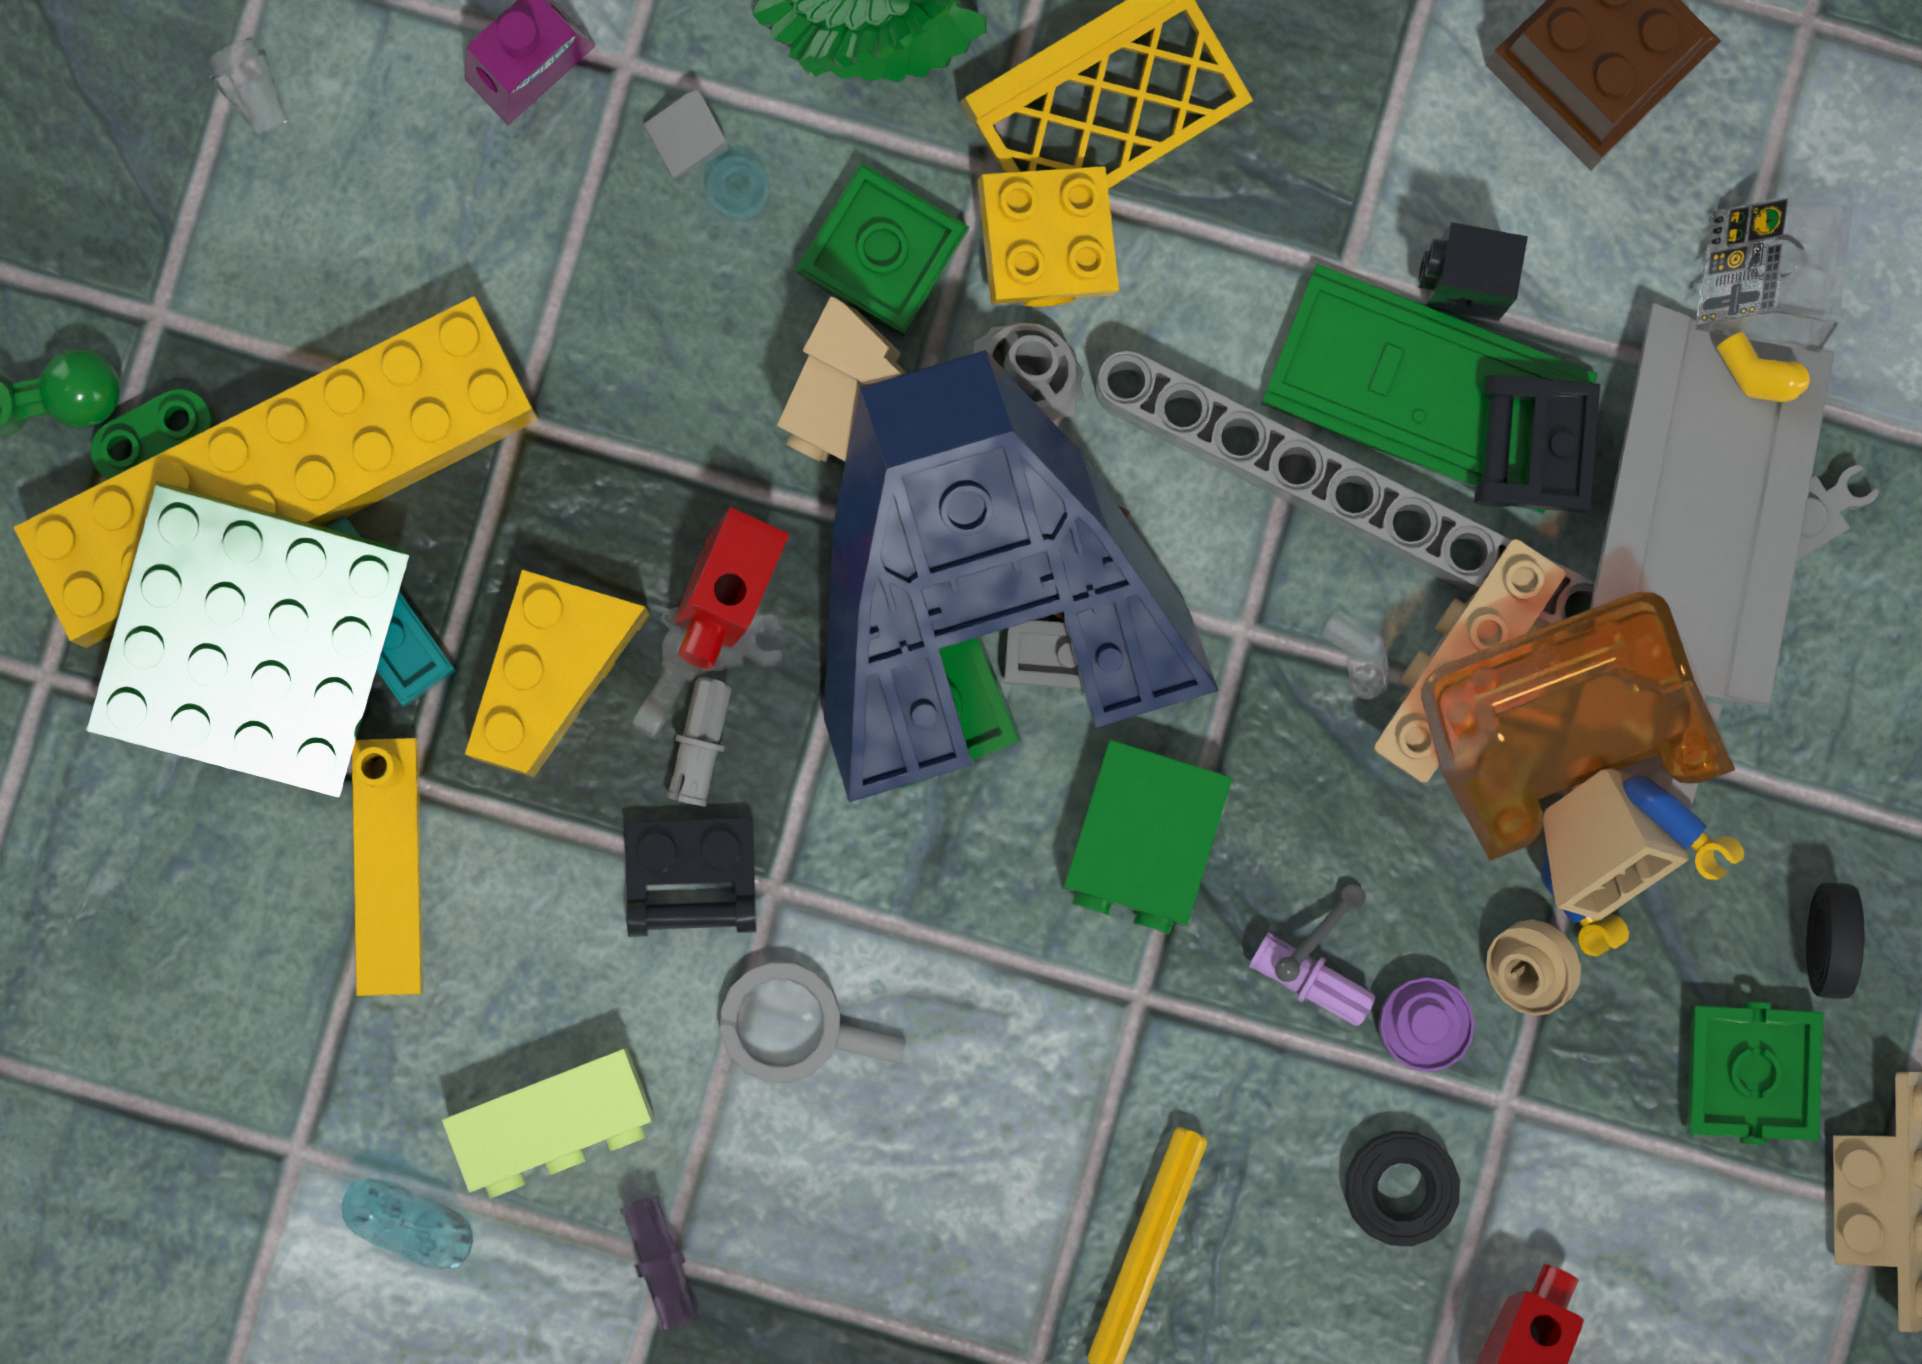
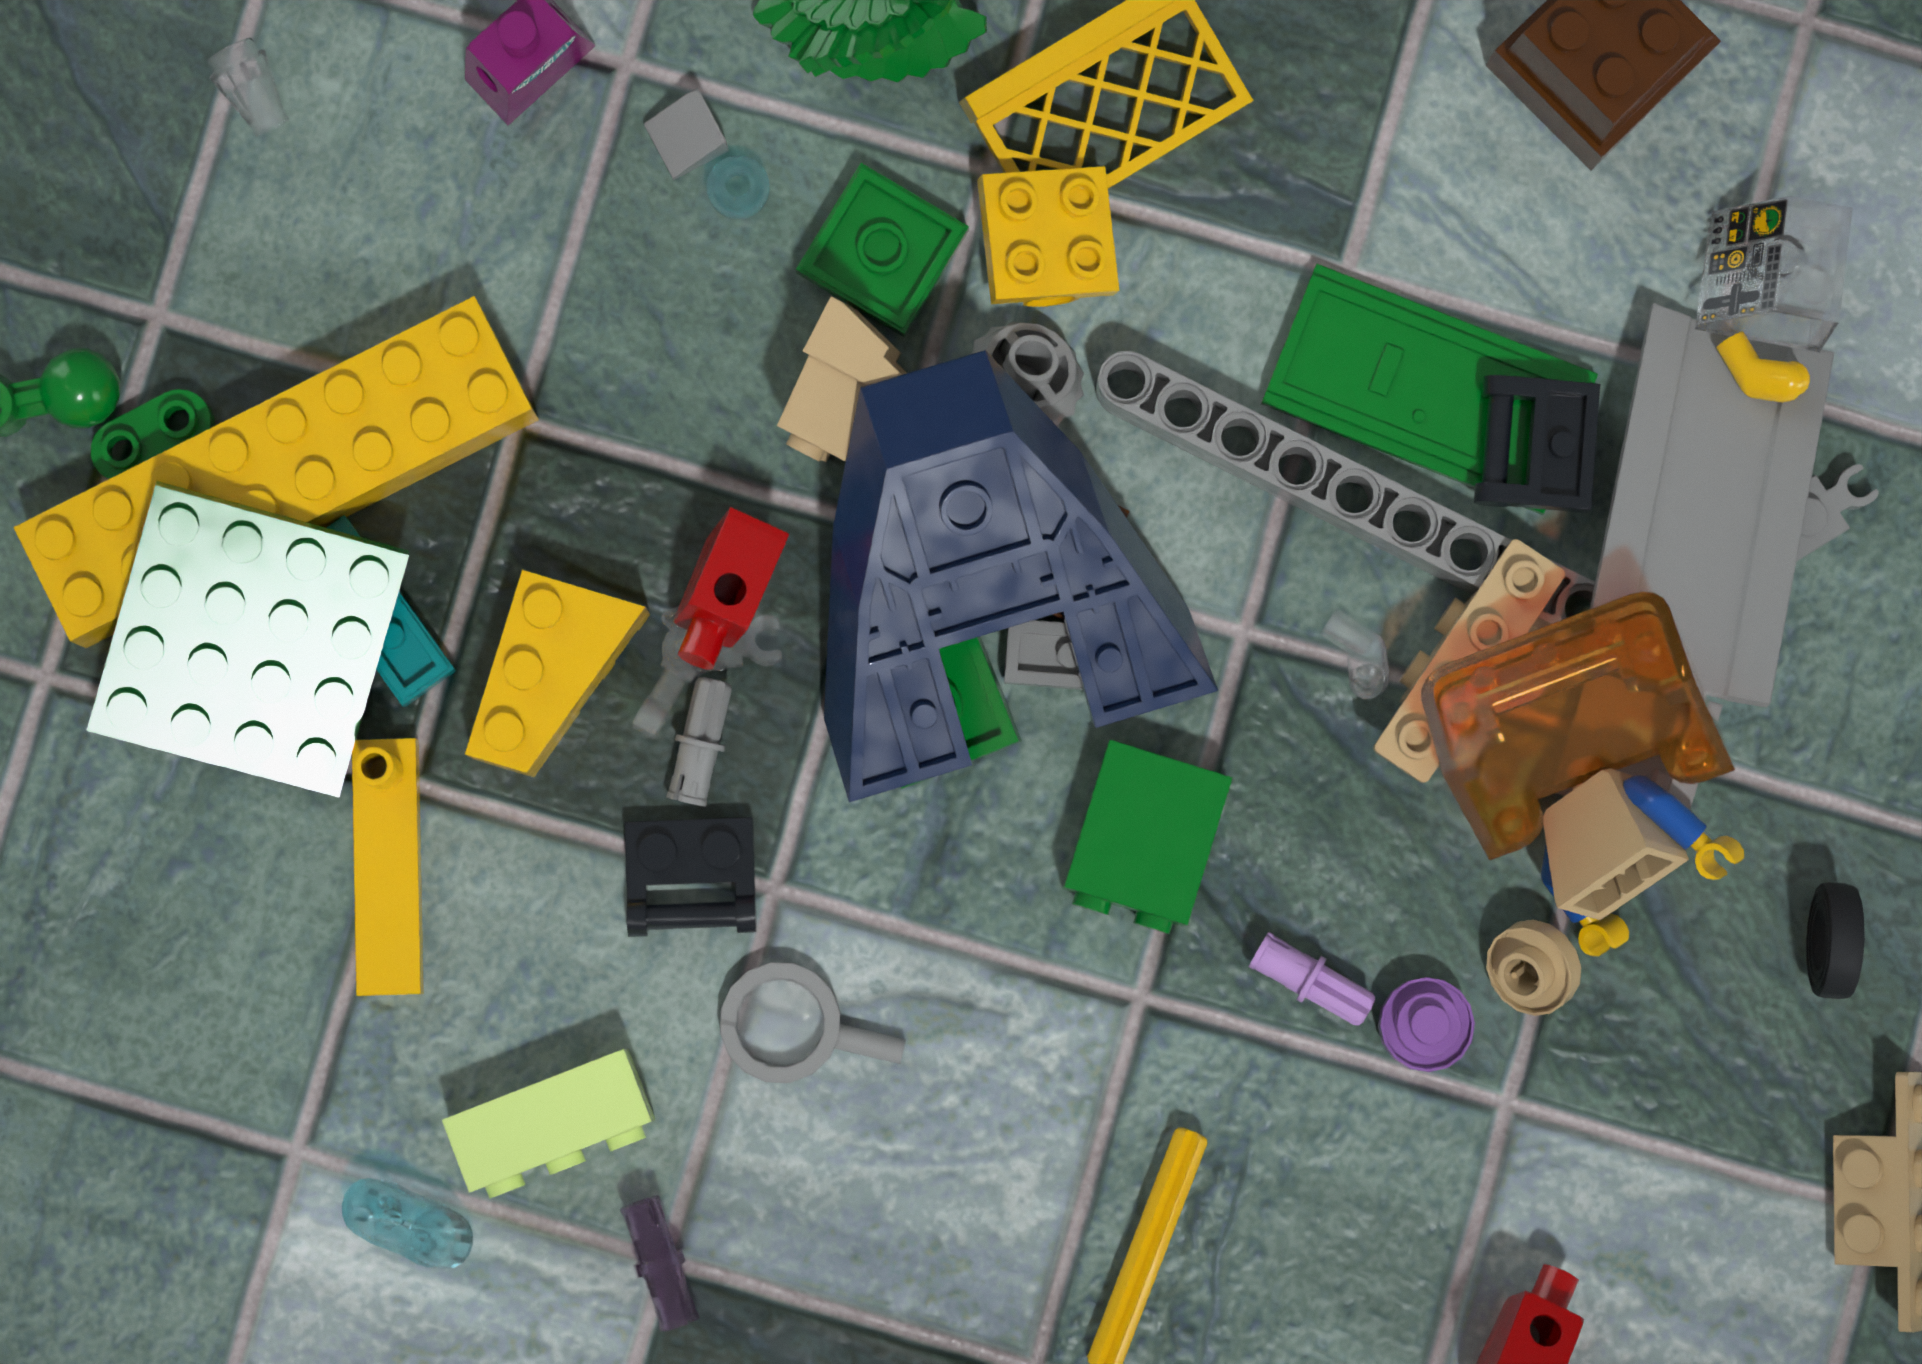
dark grey hinge [1275,884,1366,982] -> none
black tyre [1344,1131,1460,1247] -> none
black brick [1417,222,1528,321] -> none
green plate [1686,1002,1824,1145] -> none

